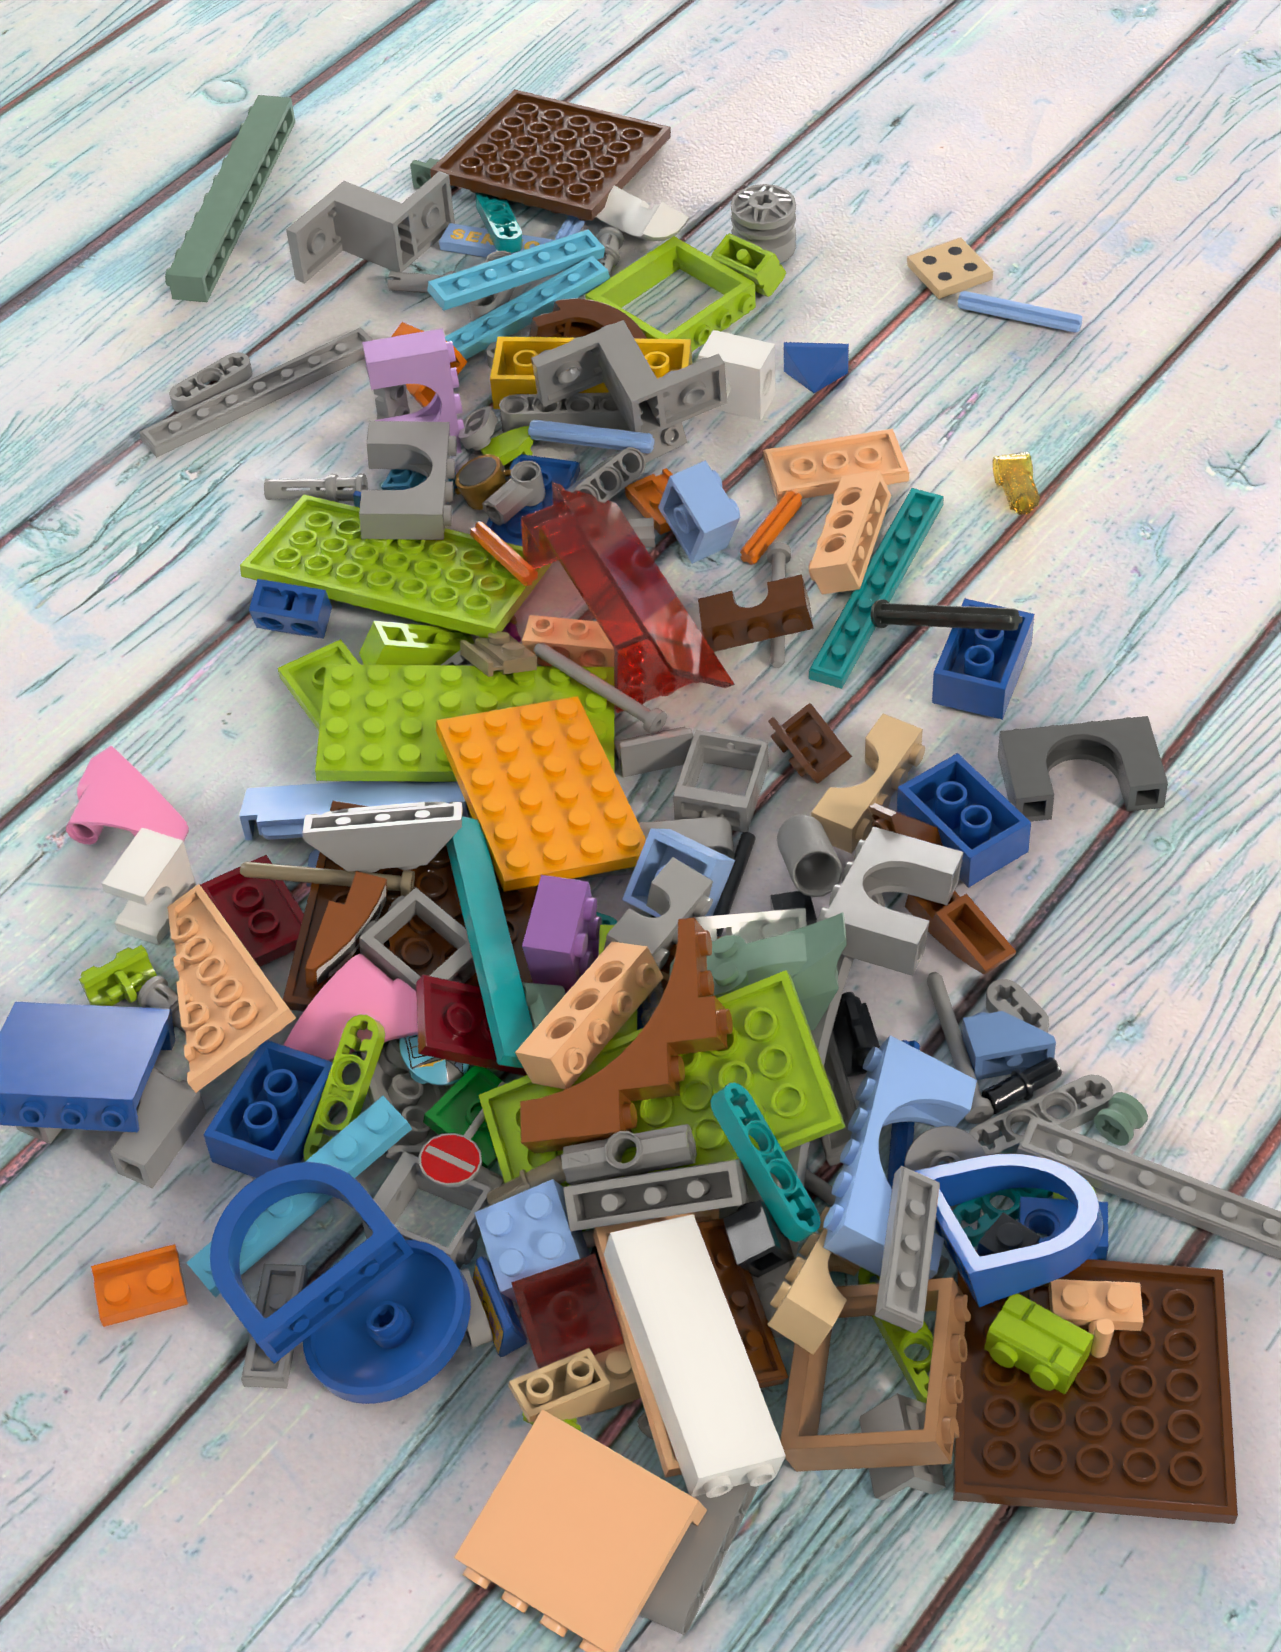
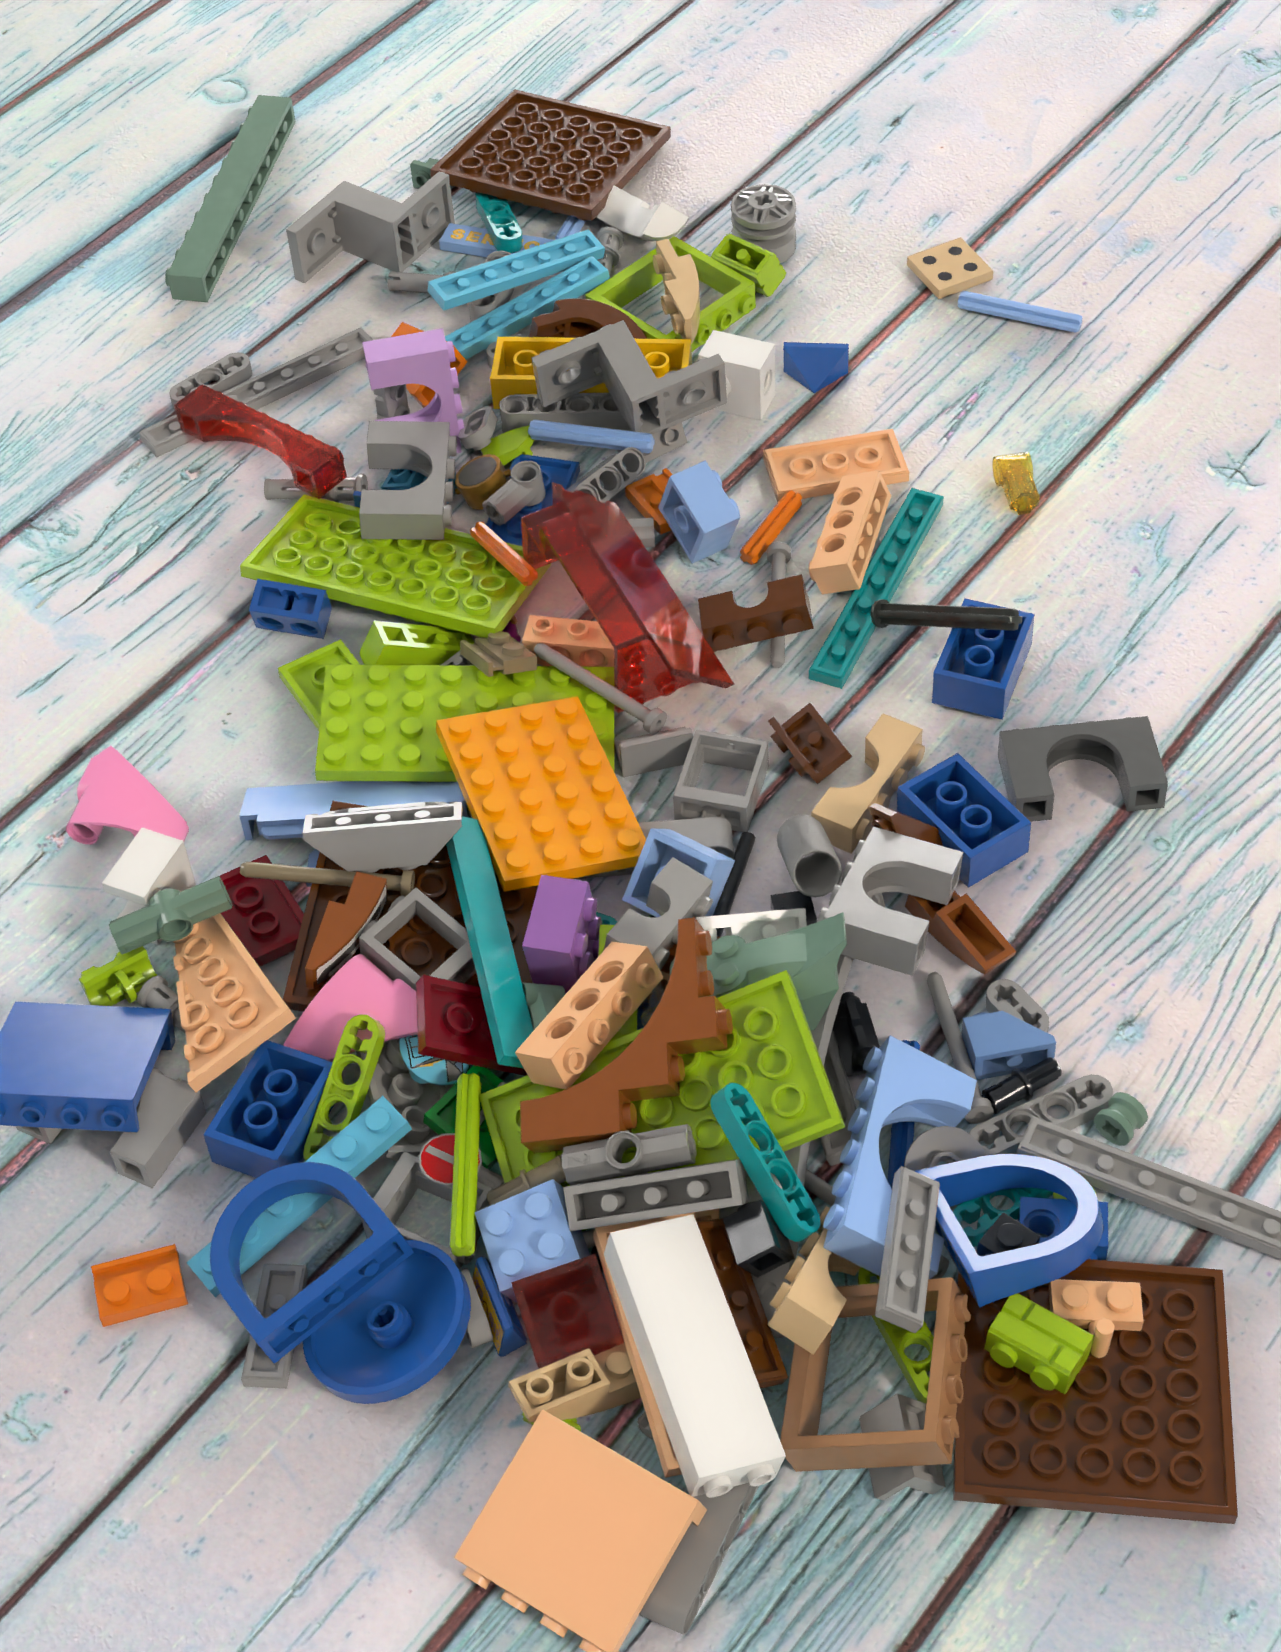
none -> sand green piece [108,876,233,955]
none -> clear red arch [174,384,347,499]
none -> lime axle [450,1073,481,1257]
none -> tan slope [653,239,700,344]

